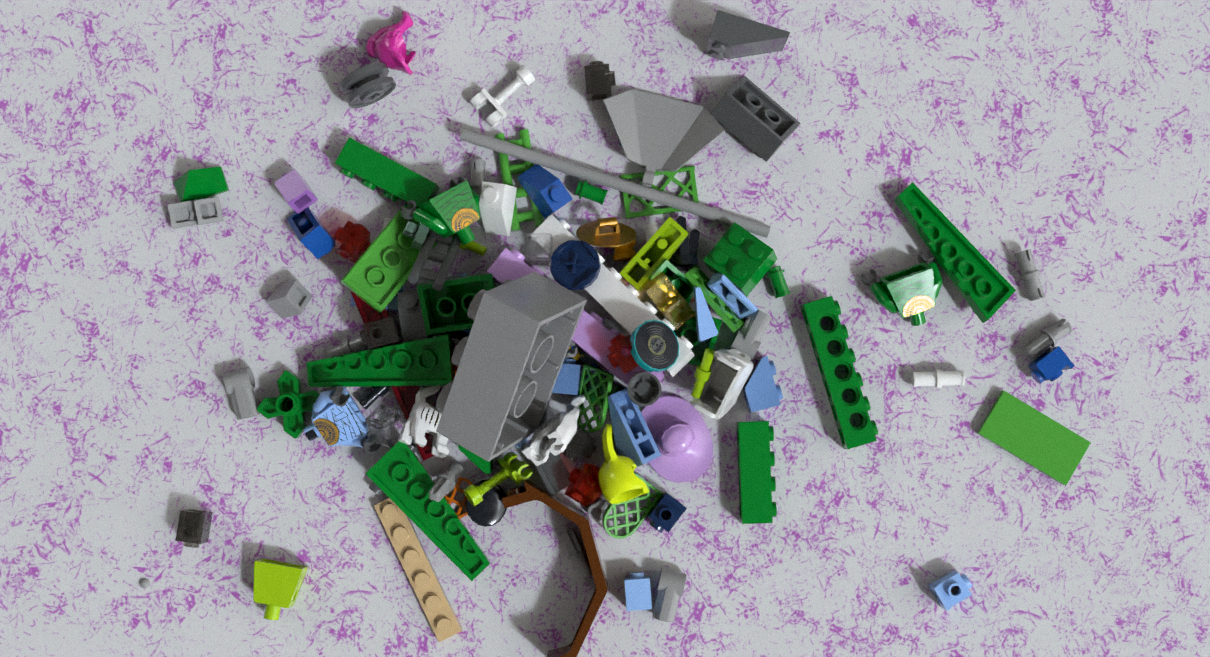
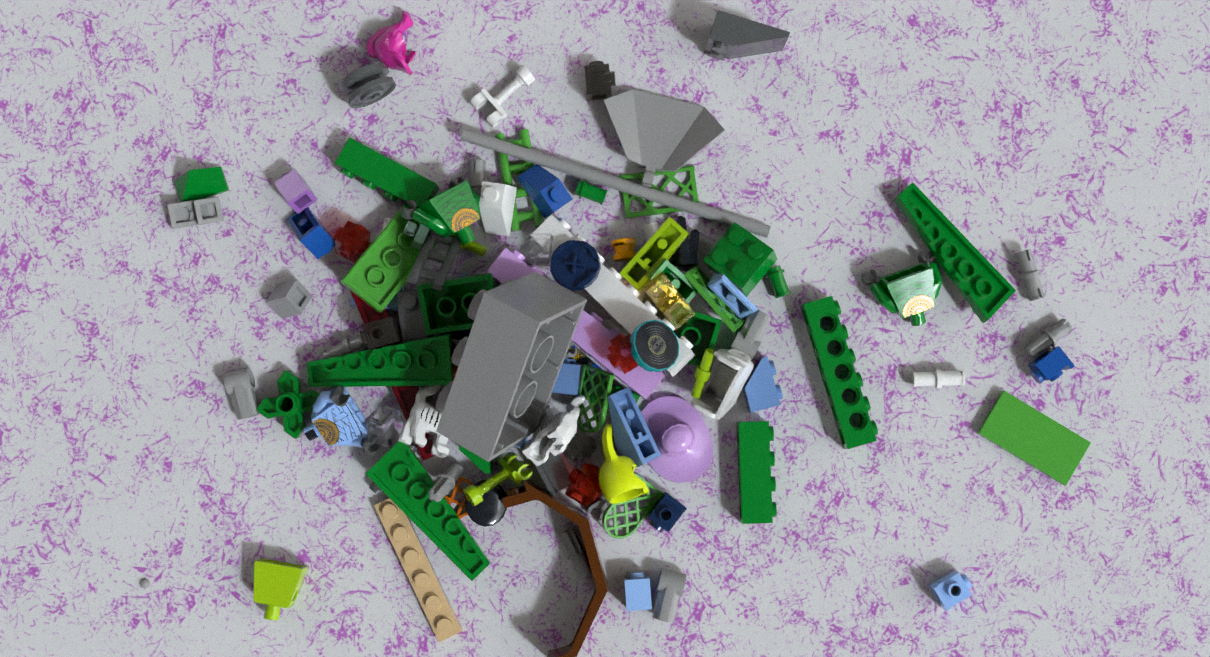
clear smoke brick [175,509,213,548] -> none
black bar [359,386,390,410] -> none
pearl gold shield [576,217,636,247] -> none
dark grey wheel [627,372,662,407] -> none
light blue slope [693,286,718,342] -> none
dark grey slope [710,76,801,162] -> none

